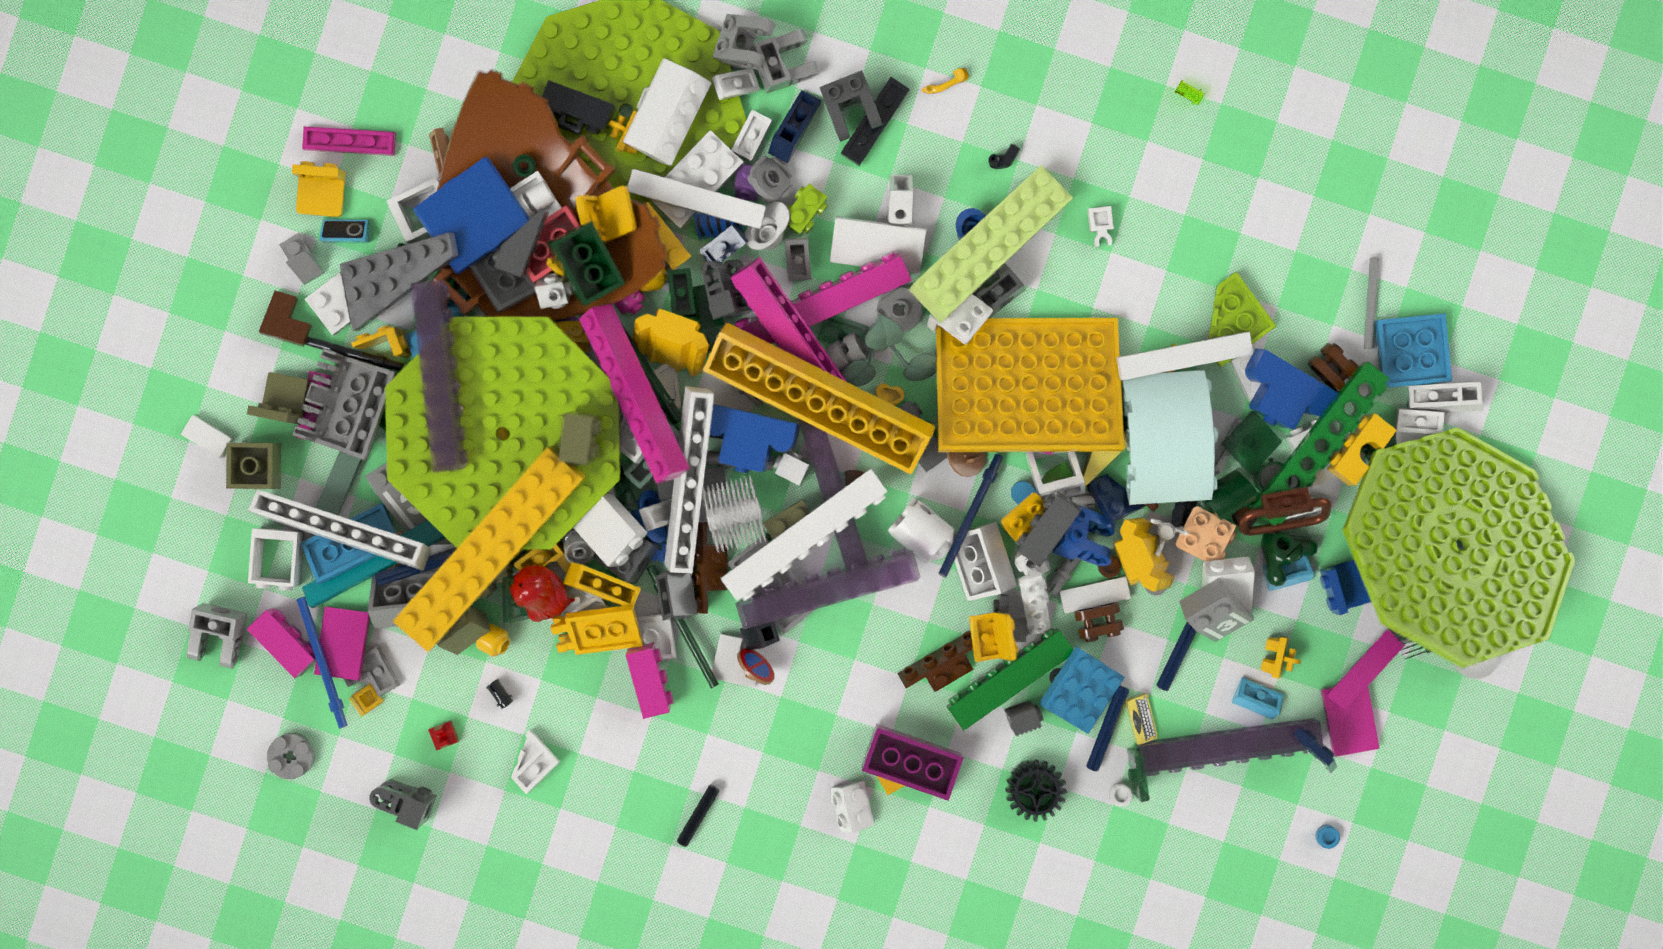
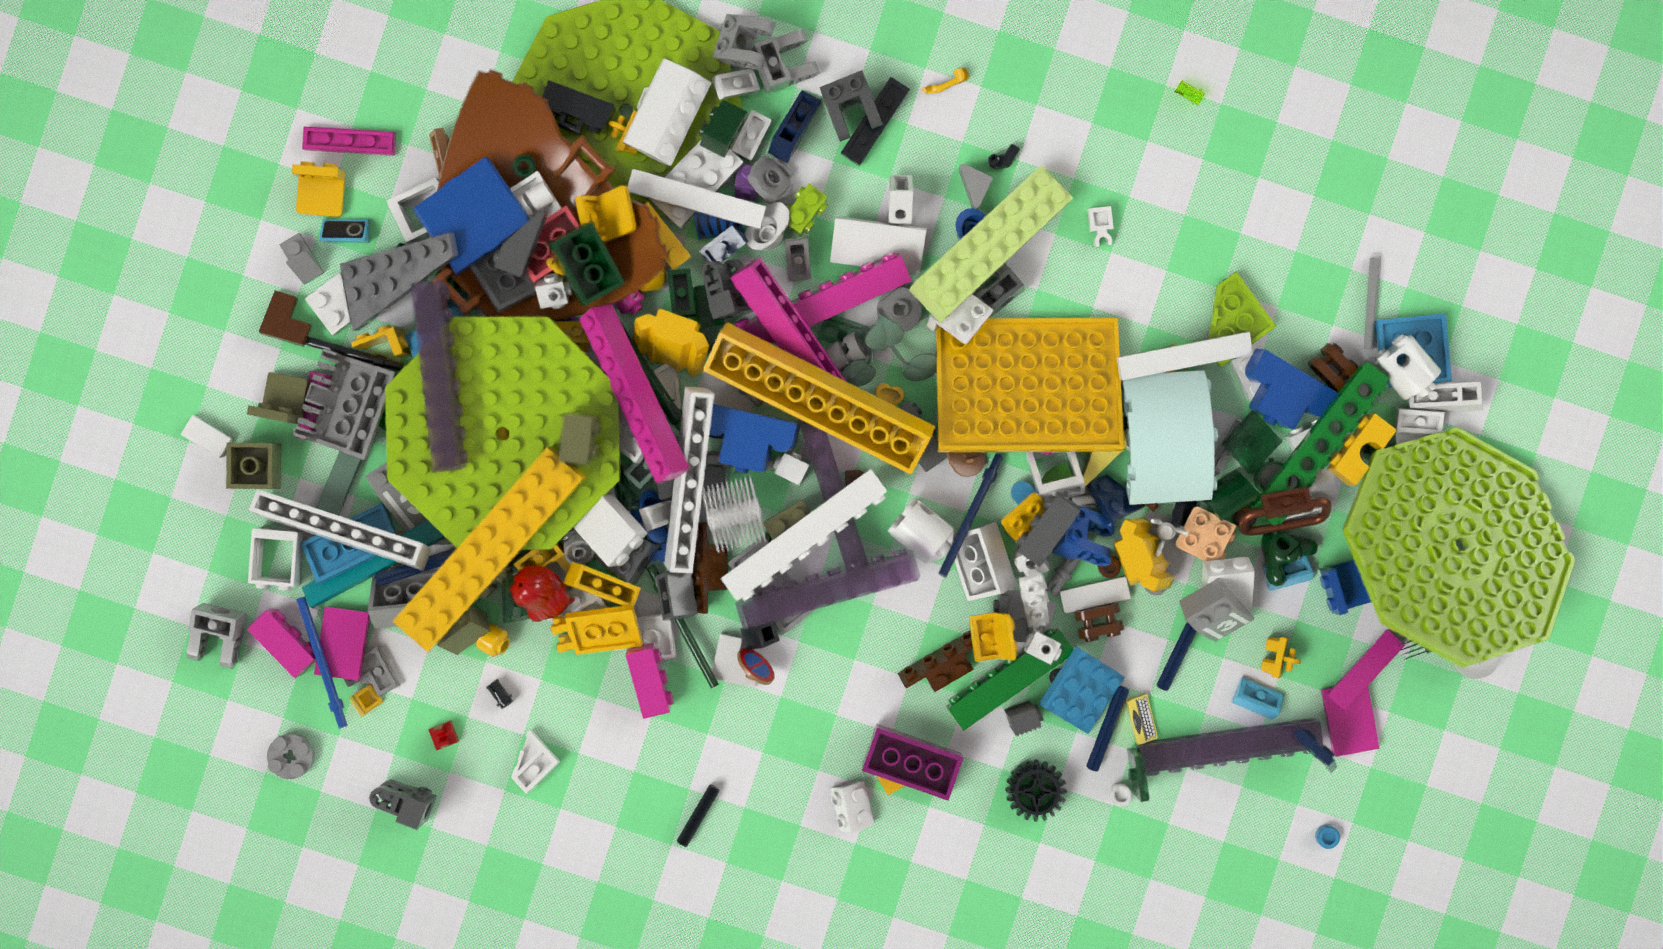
none -> dark green brick [699,100,747,158]
none -> light grey slope [958,164,993,209]
none -> white brick [1024,630,1062,665]
none -> white cylinder [1373,334,1441,400]

